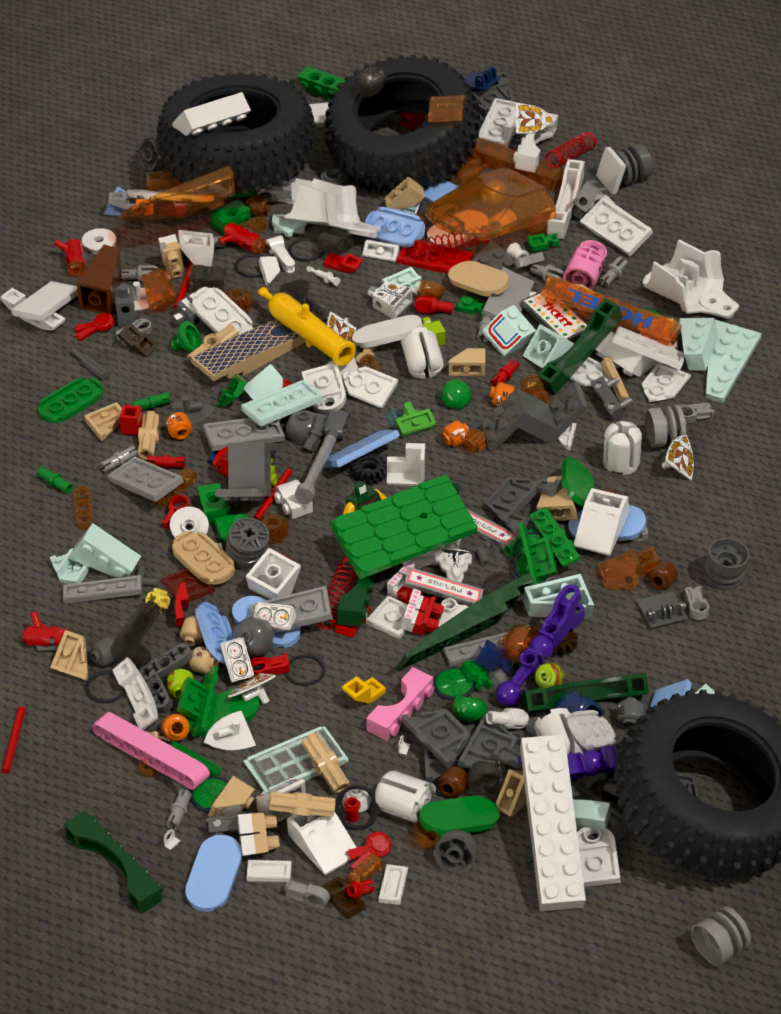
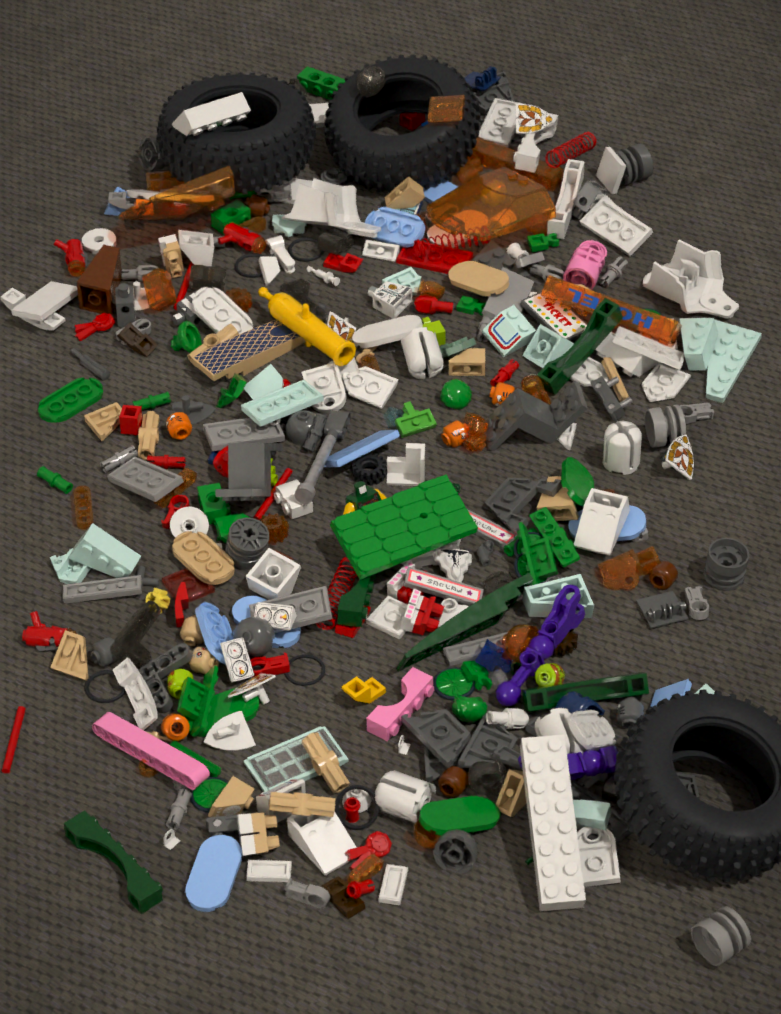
none -> sand green hinge [439,337,476,358]
none -> clear orange beam [464,412,489,432]

